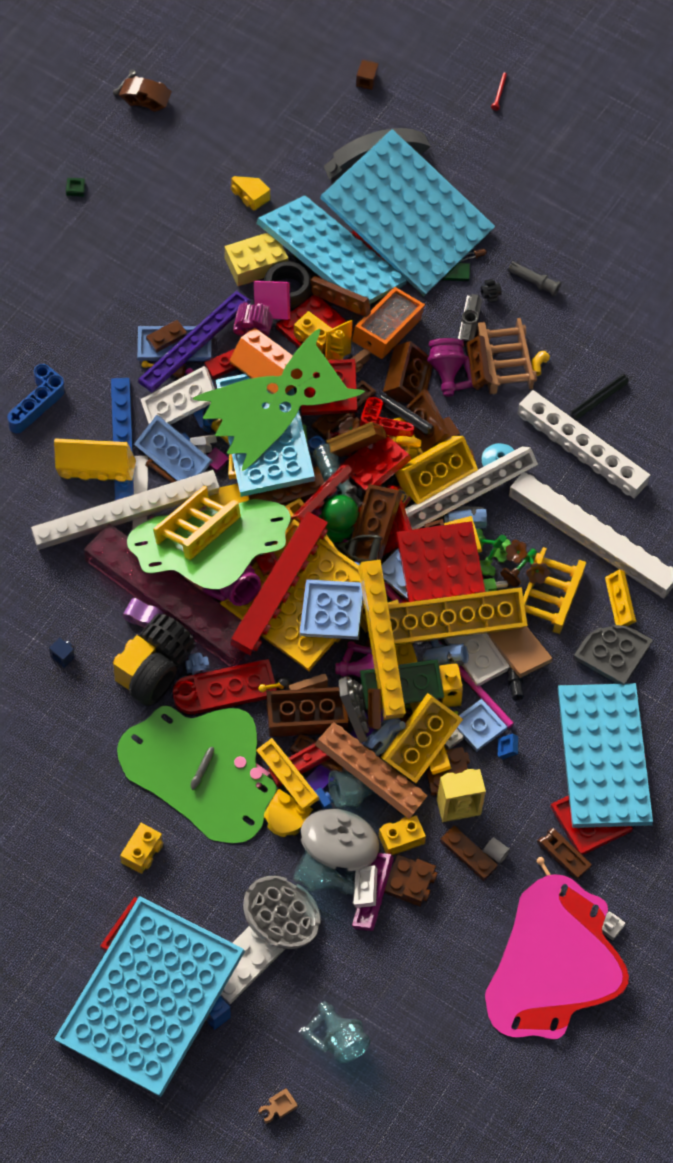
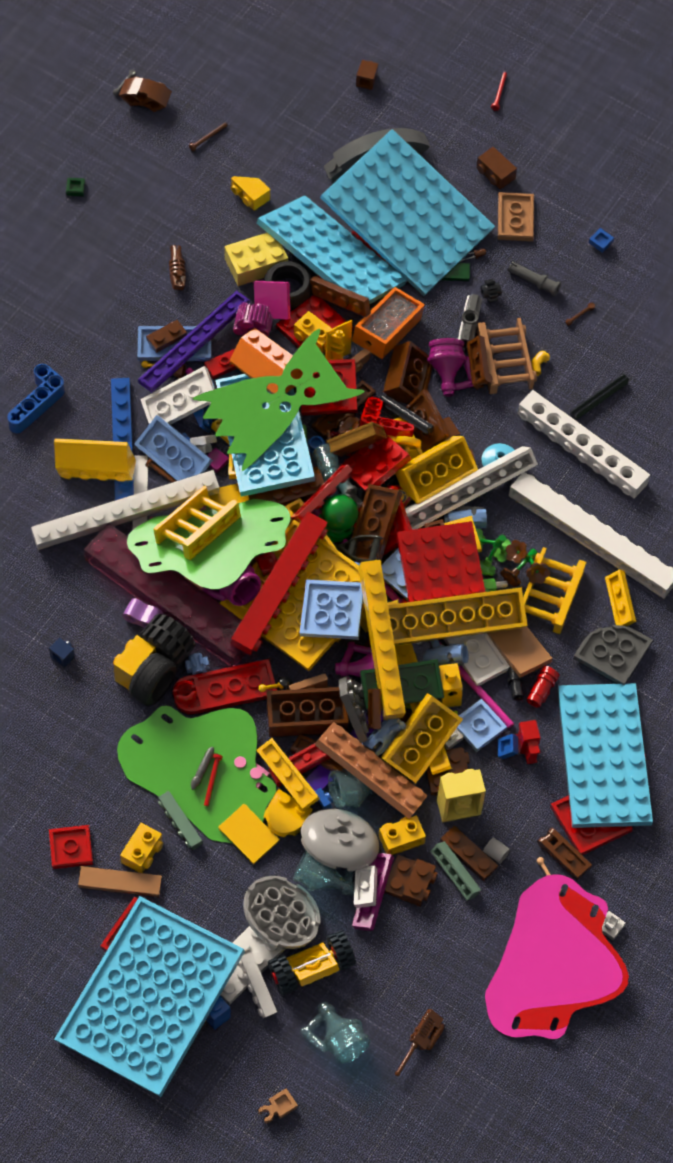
none -> red tile [49,825,93,869]
none -> medium nougat tile [78,866,162,897]
none -> sand green piece [158,791,203,851]
none -> reddish brown hinge [169,245,186,290]
none -> reddish brown piece [189,122,228,152]
none -> red piece [204,754,223,807]
none -> yellow piece [218,804,280,864]
none -> white piece [238,952,277,1018]
none -> plate [268,930,356,995]
none -> reddish brown piece [395,1009,445,1076]
none -> sand green piece [430,841,481,900]
none -> reddish brown brick [476,147,517,190]
none -> medium nougat tile [498,192,534,241]
none -> red piece [516,720,541,764]
none -> red axle [527,666,560,708]
none -> reddish brown hinge [566,302,595,326]
none -> blue plate [589,228,614,253]

